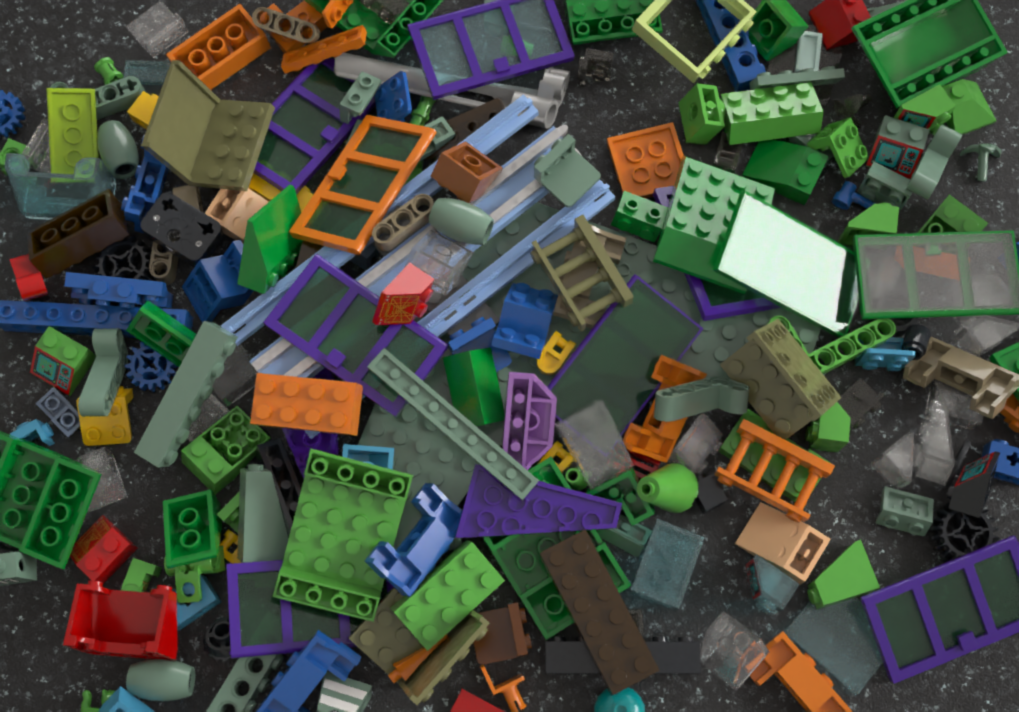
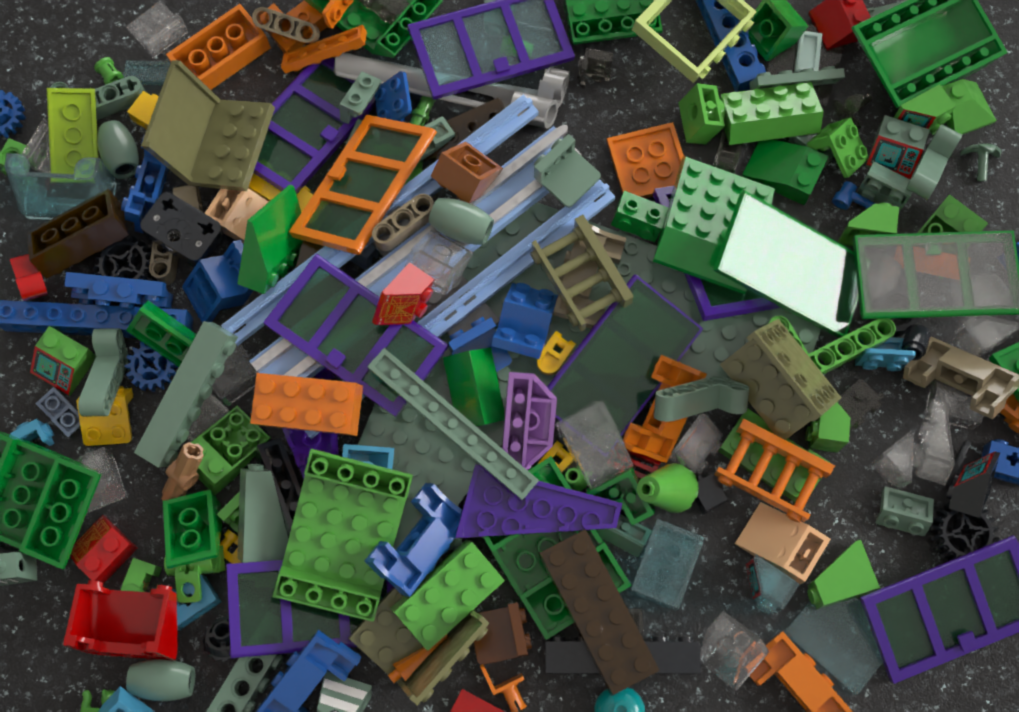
none -> medium nougat piece [162,442,204,501]

